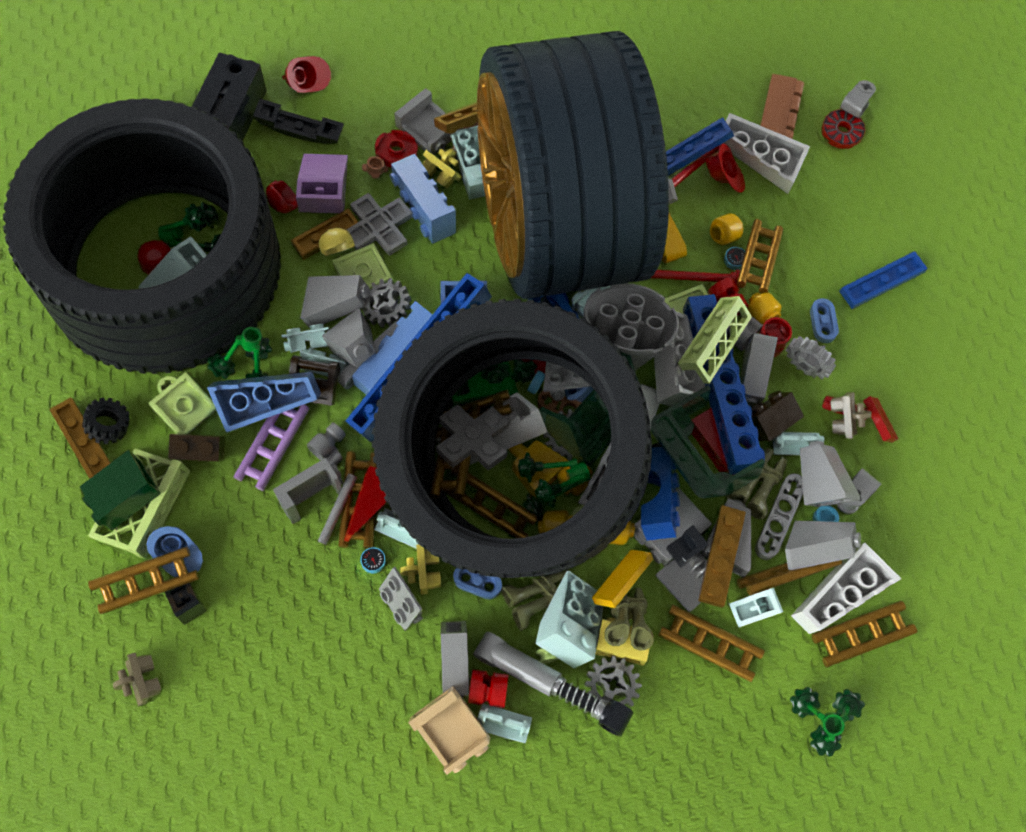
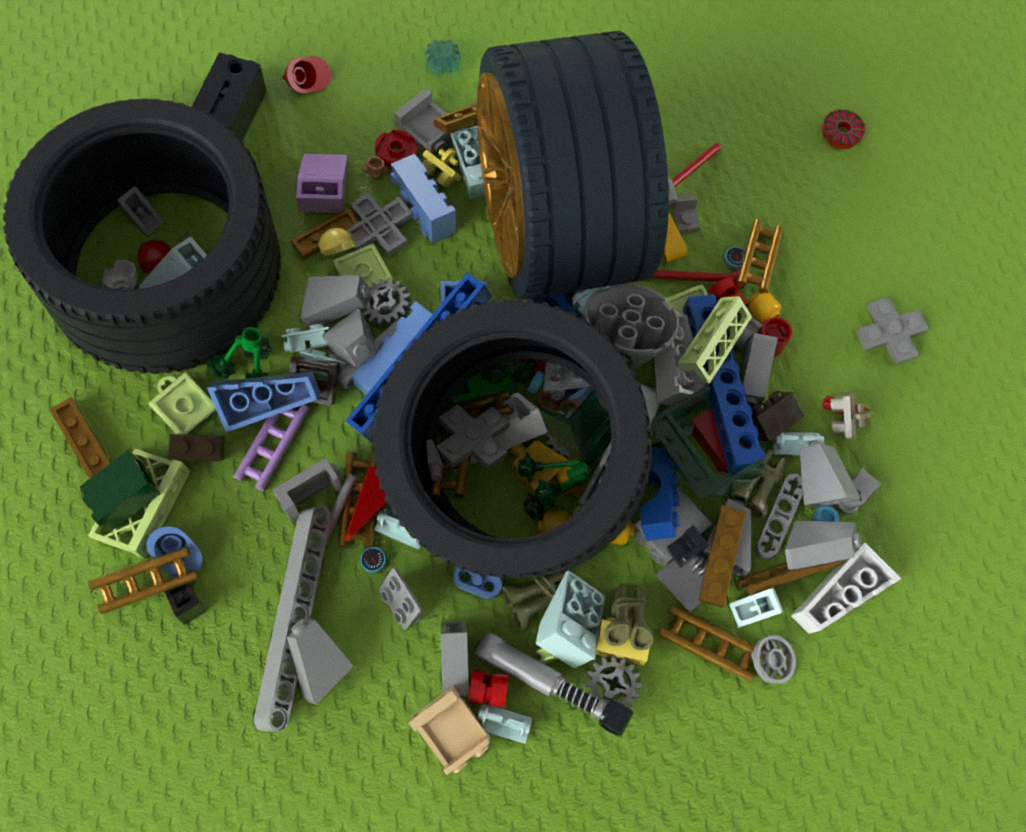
black tyre [82,398,130,444] -> none
dark tan hips [113,653,161,706] -> none
dark green plant [158,202,221,251] -> none
black slope [253,99,344,144] -> none
red hair [265,180,298,214] -> none
light grey piece [307,422,346,466] -> none
light yellow hips [400,544,441,595] -> none
pearl gold bar [444,469,538,538] -> none
yellow tile [592,550,653,608] -> none
blue plate [666,117,734,176] -> none
red piece [705,143,745,193] -> none
yellow head [710,213,743,245] -> none
white wedge [722,113,810,194] -> none
nougat windscreen [760,74,804,139] -> none
light grey gear [785,336,836,379] -> none
dark green plant [790,687,865,757] -> none
medium blue plate [810,298,839,343] -> none
pearl gold bar [812,601,917,668] -> none
blue plate [839,251,928,309] -> none
light grey piece [840,80,876,118] -> none
red tile [863,396,899,443] -> none
none -> white hair [102,260,139,290]
none -> light grey slope [117,186,164,236]
none -> light grey beam [254,505,331,732]
none -> light grey slope [287,619,353,704]
none -> clear light blue gear [425,38,460,76]
none -> light grey bar [426,439,443,481]
none -> light grey slope [670,192,700,234]
none -> light grey wheel [751,635,796,684]
none -> light grey plate [856,297,929,365]

